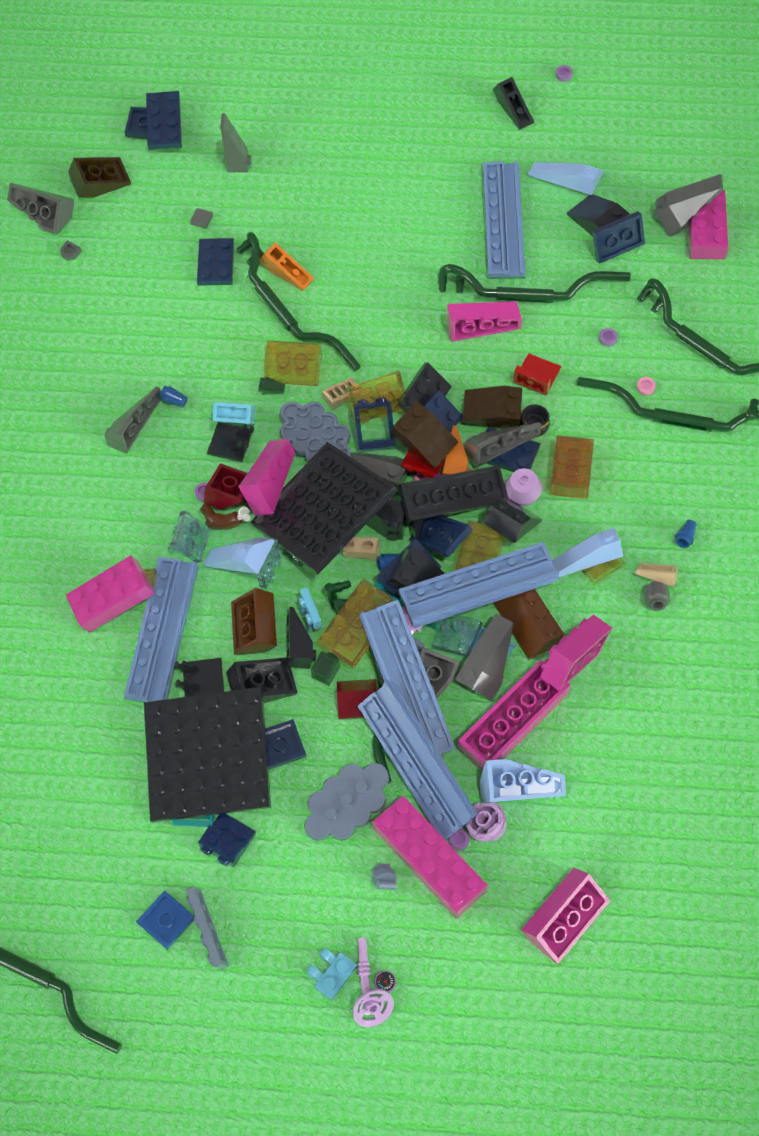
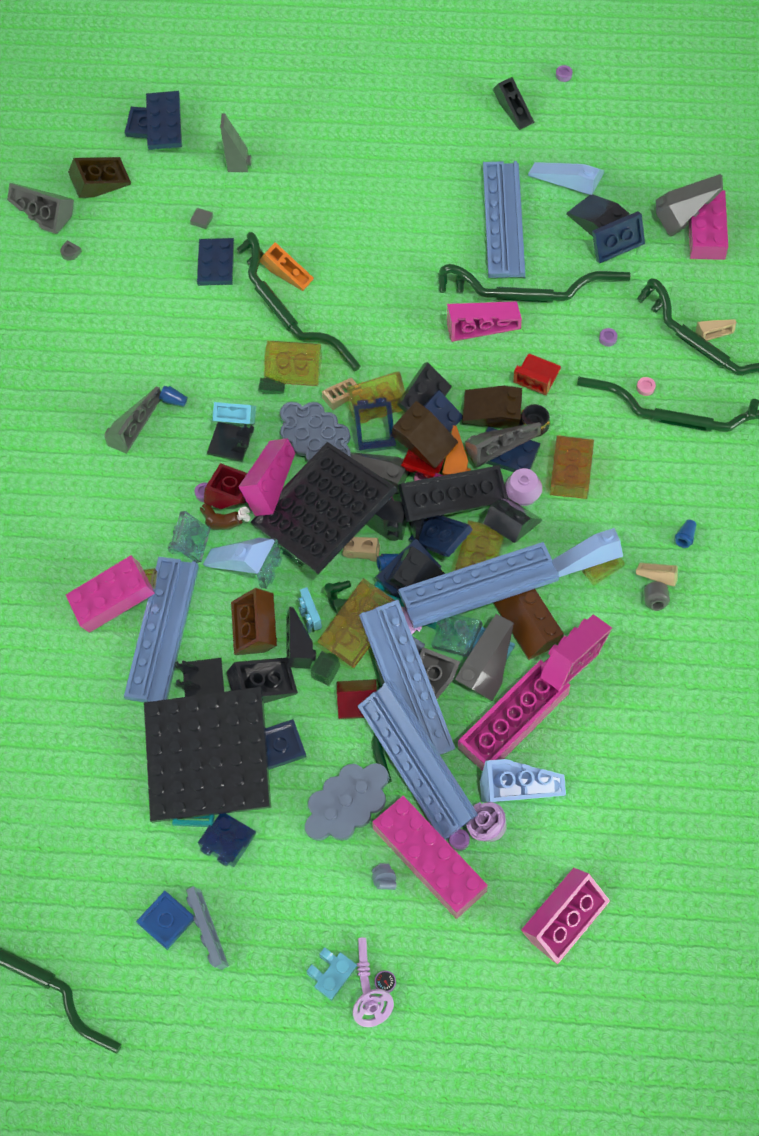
none -> tan slope [696,319,737,341]

